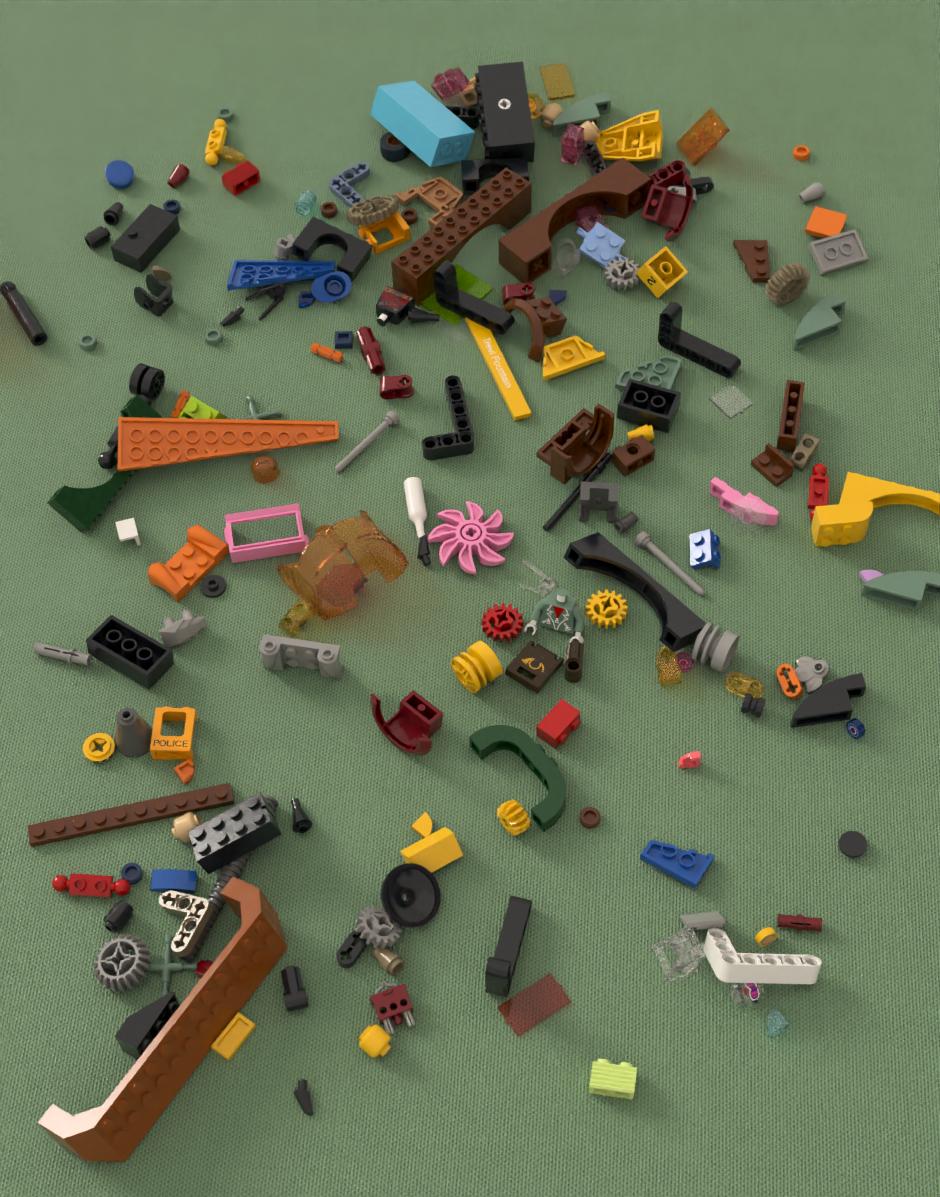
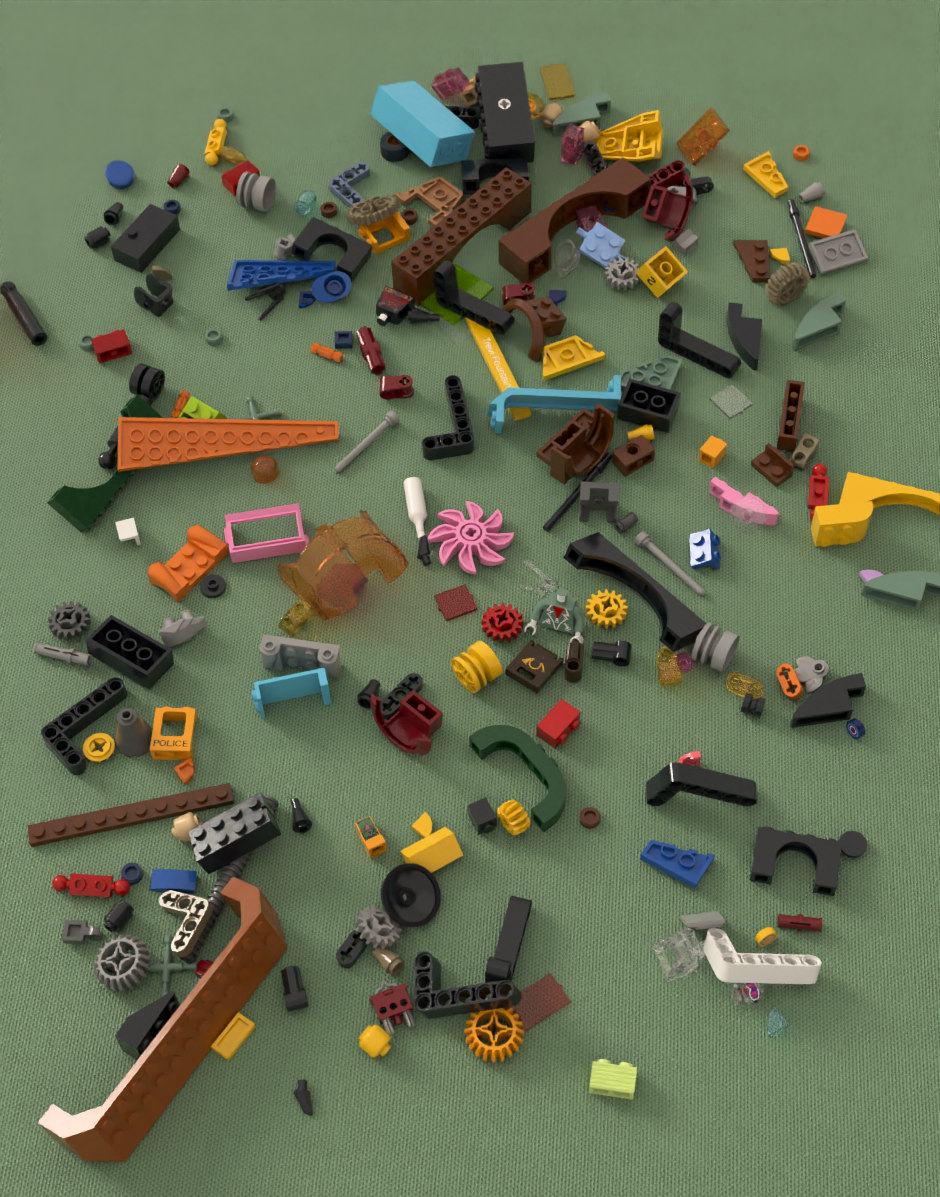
black bar [220,305,245,326] -> none
none -> black beam [41,677,127,775]
none -> dark grey gear [48,601,91,641]
none -> dark grey plate [62,920,103,944]
none -> red brick [91,329,132,363]
none -> light grey wheel [236,172,276,212]
none -> medium azure panel [252,668,331,719]
none -> leg [355,816,387,859]
none -> black cone [357,679,381,709]
none -> black beam [381,673,423,720]
none -> black beam [414,951,522,1019]
none -> clear red piece [434,584,477,621]
none -> light orange gear [464,1008,524,1063]
none -> black brick [467,798,497,834]
none -> medium azure panel [487,375,621,434]
none -> black piece [592,641,632,667]
none -> black beam [646,762,757,806]
none -> light grey piece [670,228,699,256]
none -> light orange brick [698,435,727,469]
none -> black slope [727,302,762,371]
none -> yellow wing [743,151,788,198]
none -> black arch [750,827,842,896]
none -> yellow tile [770,248,790,265]
none -> black bar [787,199,816,279]

